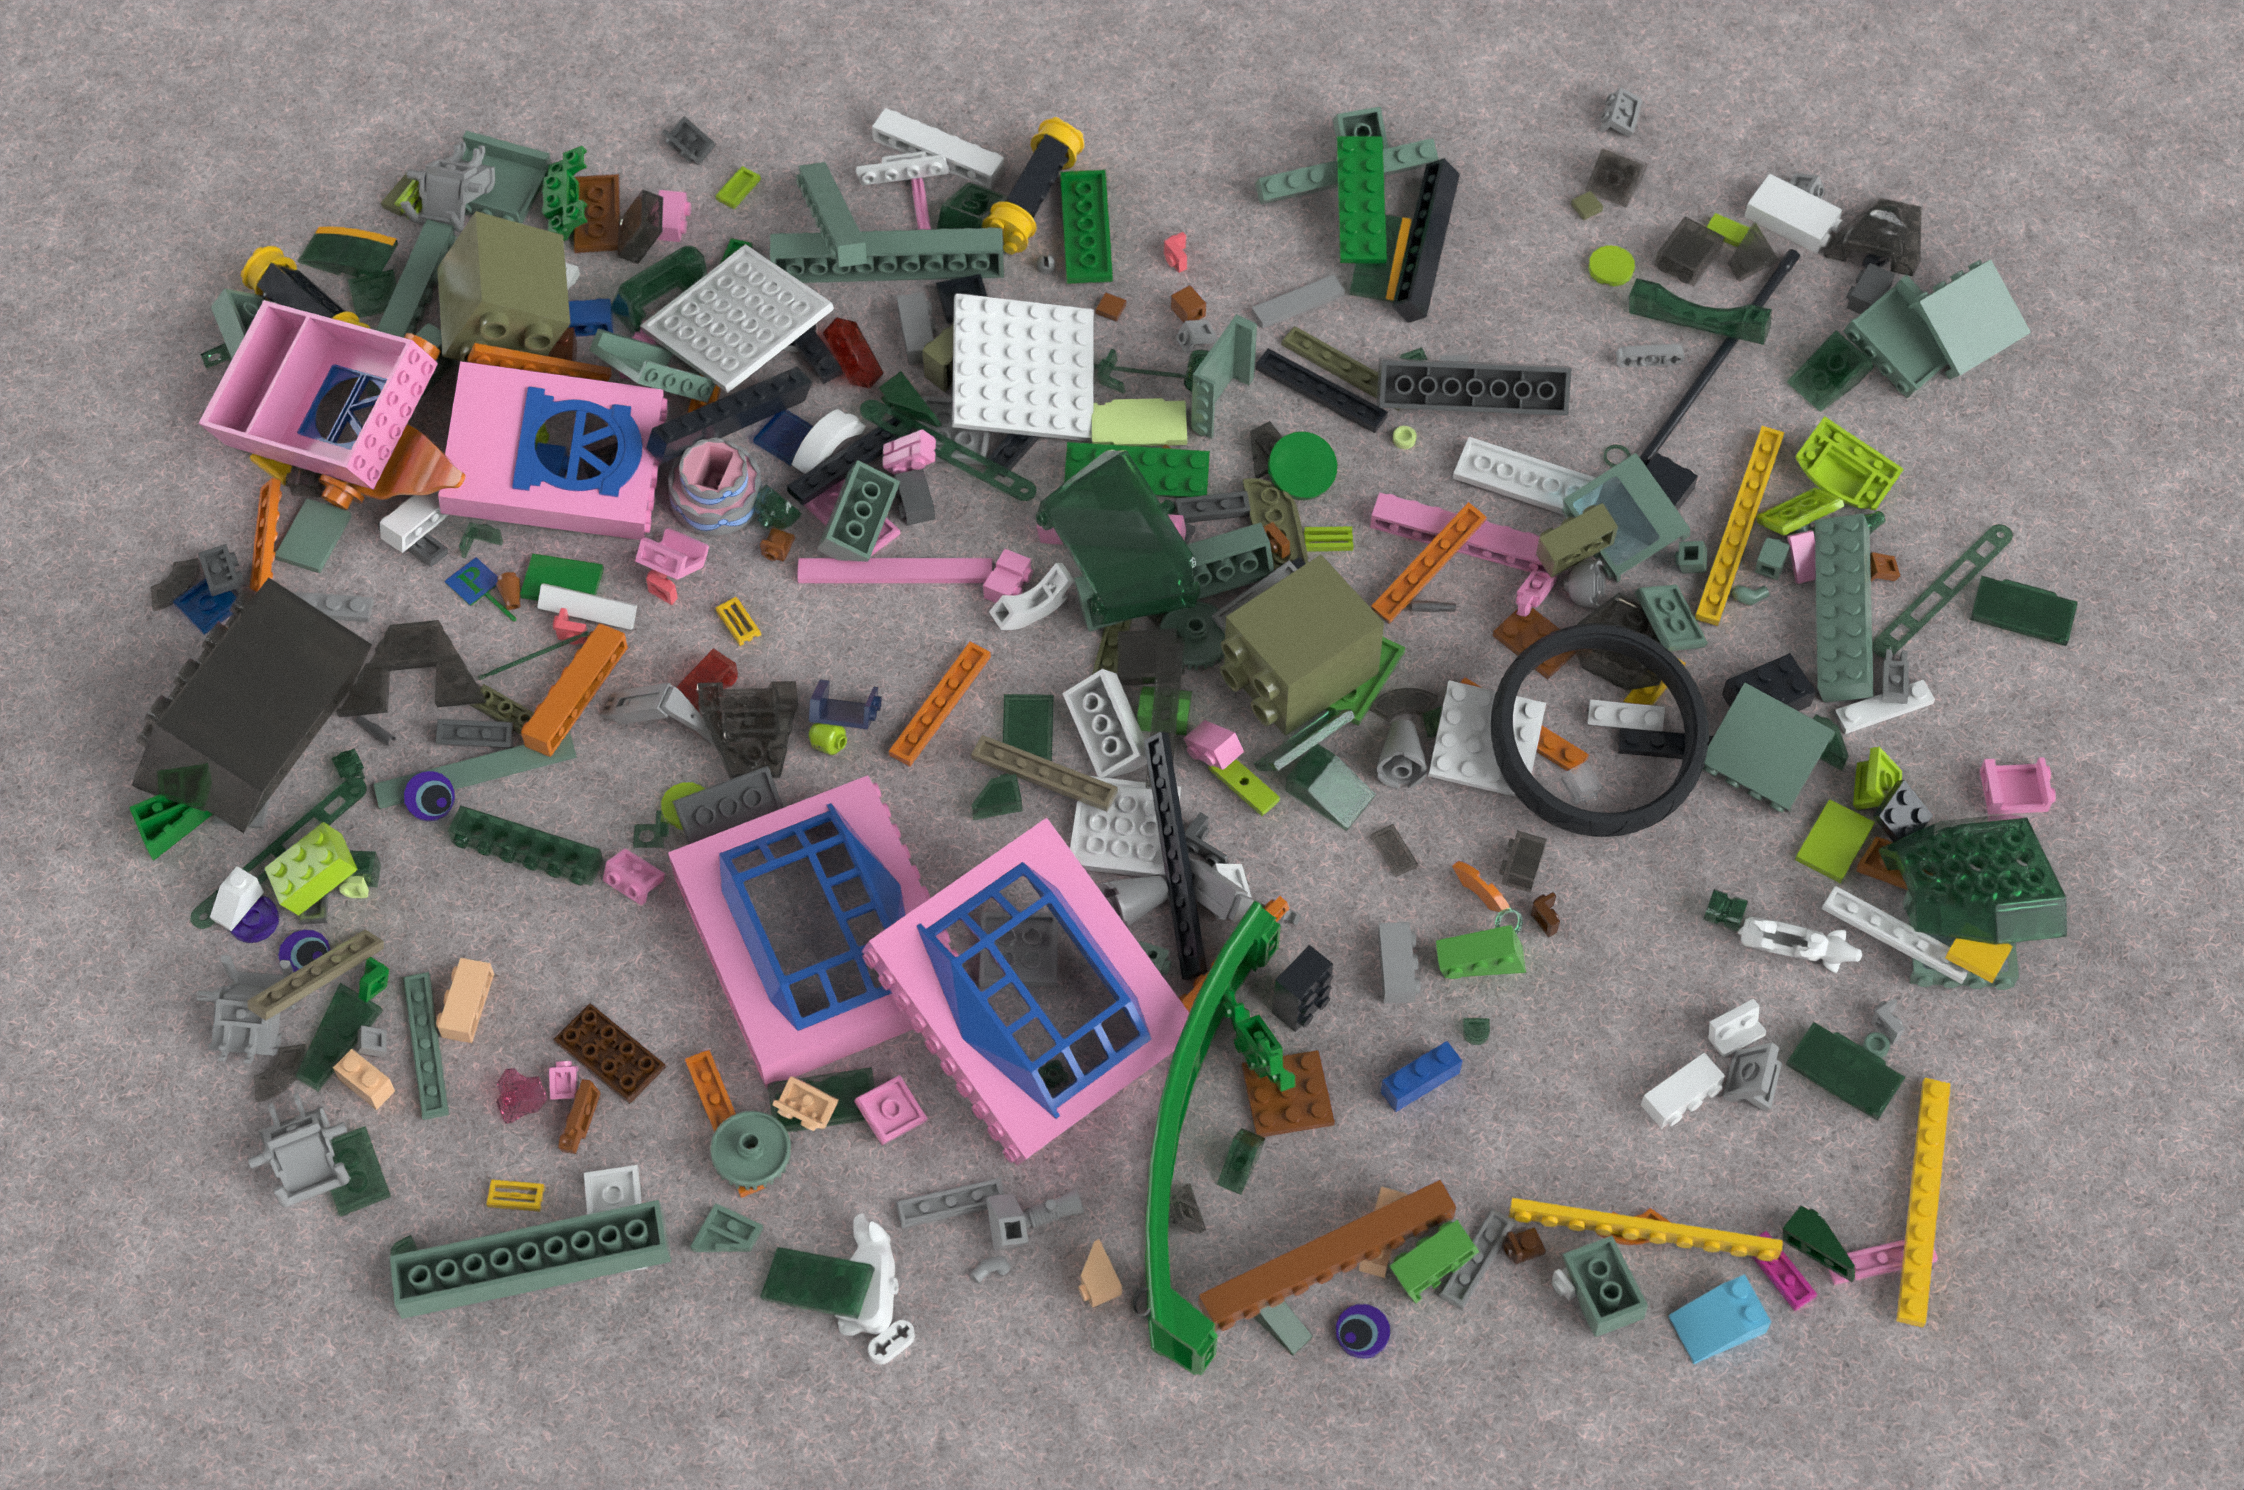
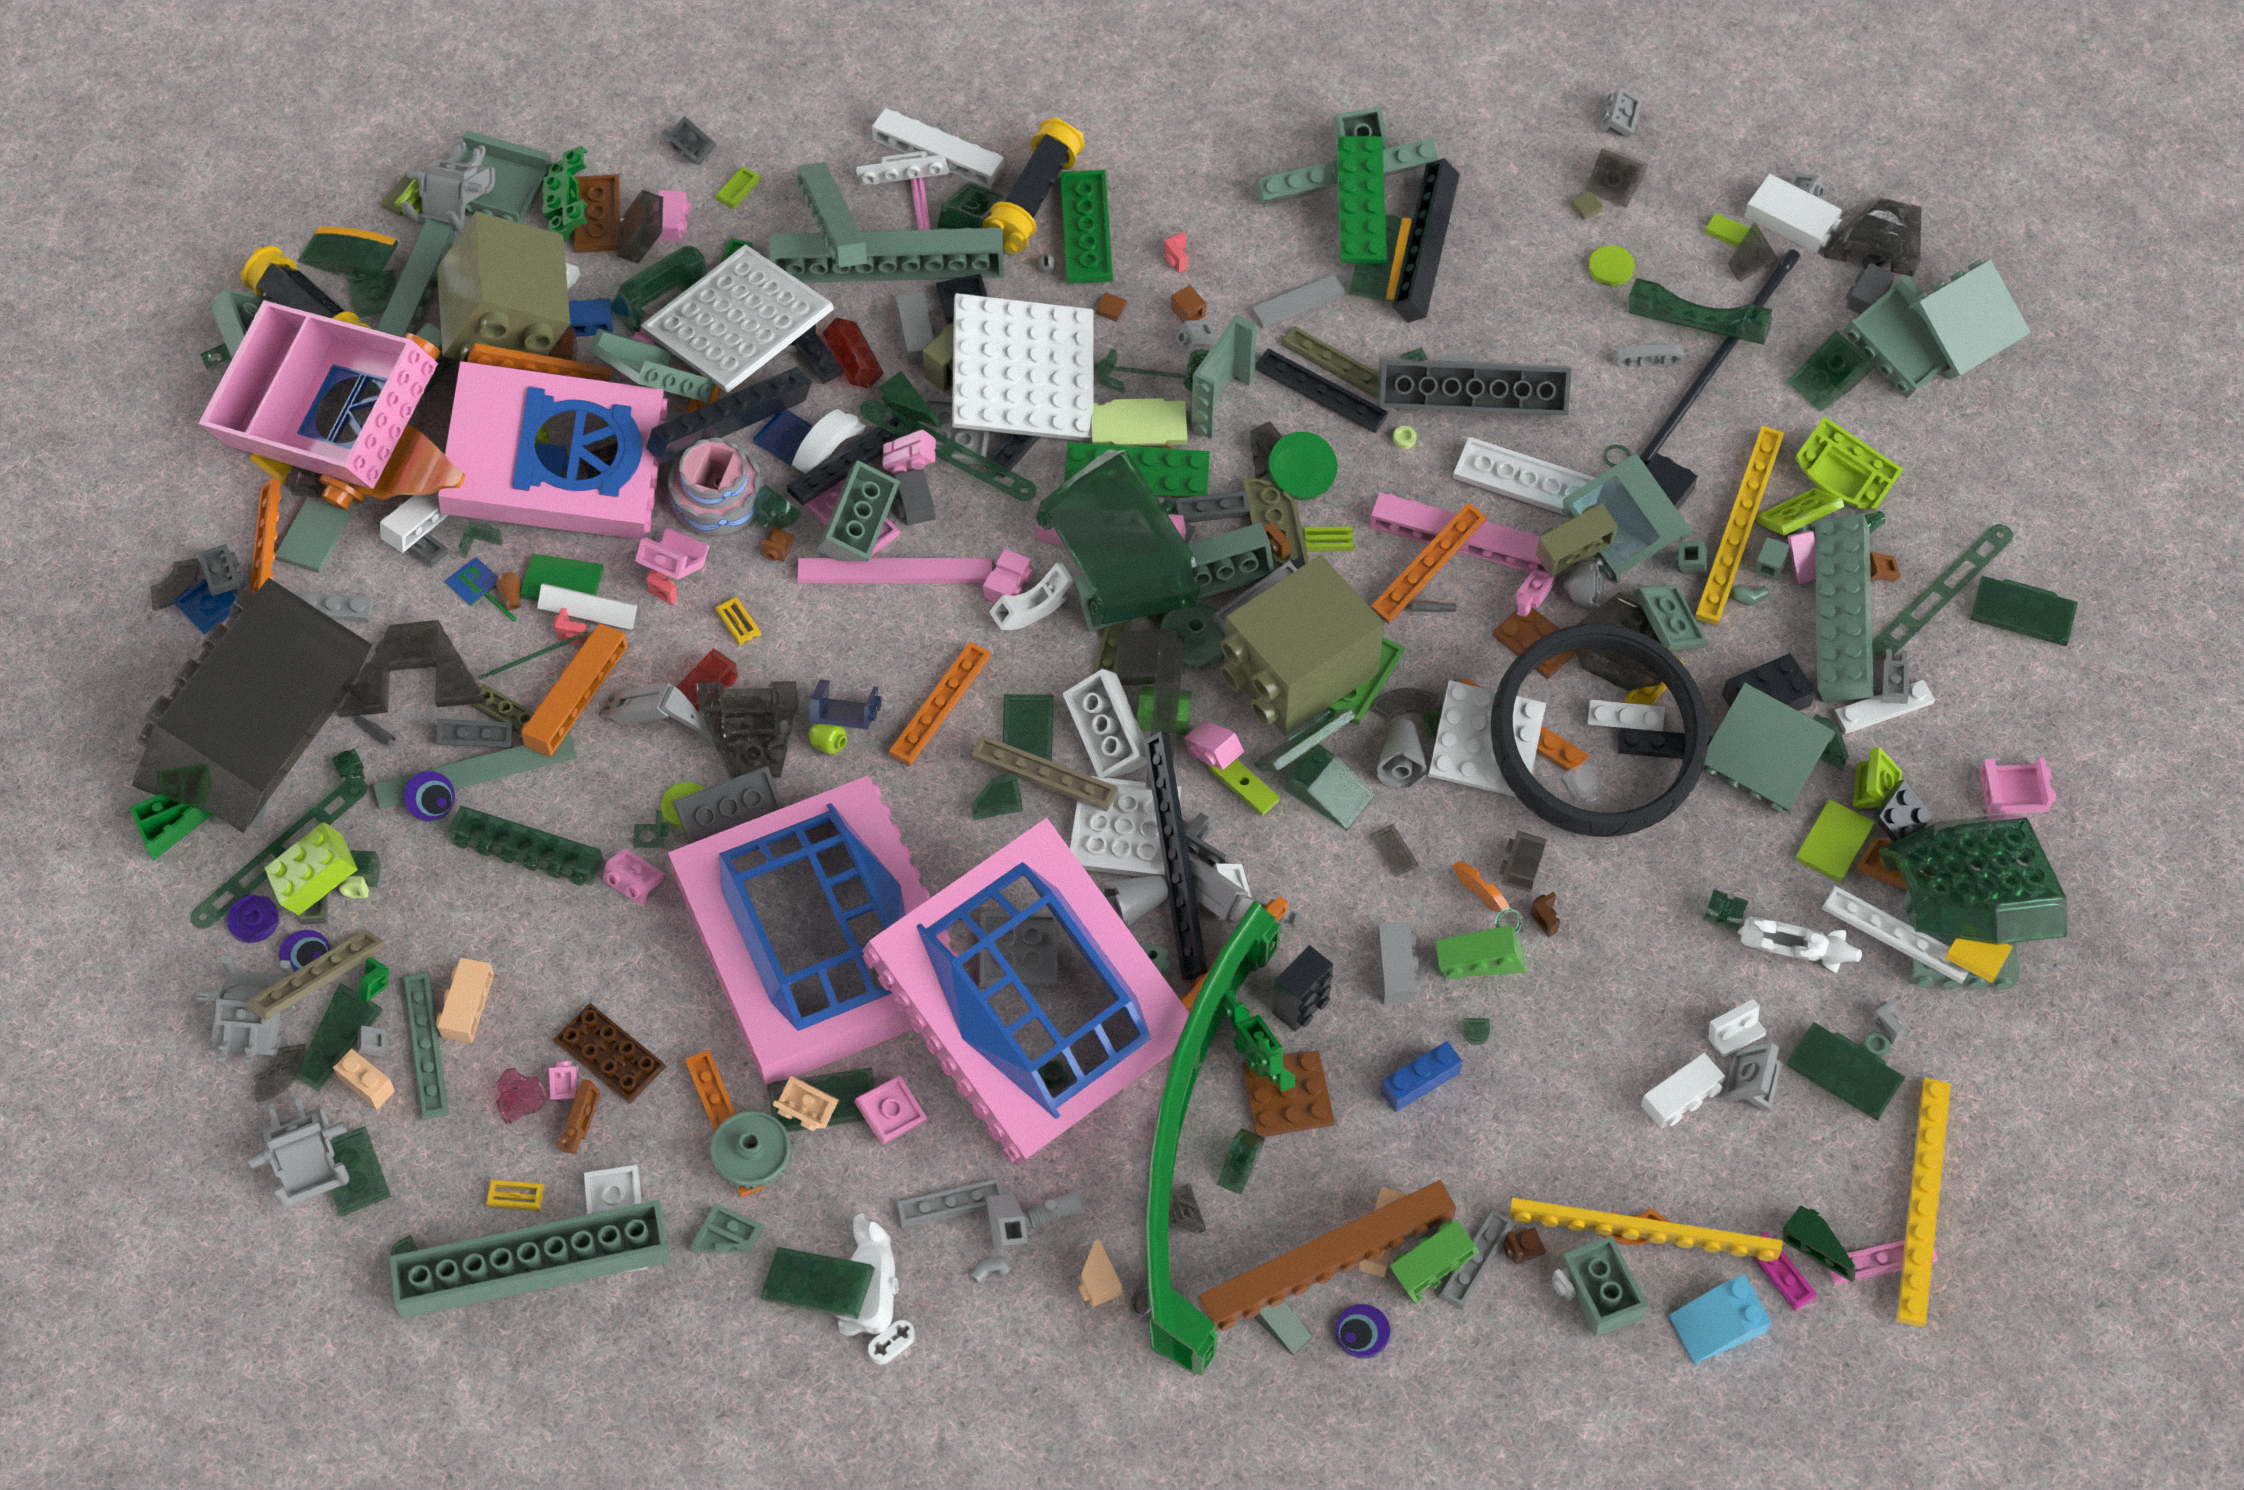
white slope [210,866,264,931] -> none
clear smoke brick [1654,216,1725,286] -> none

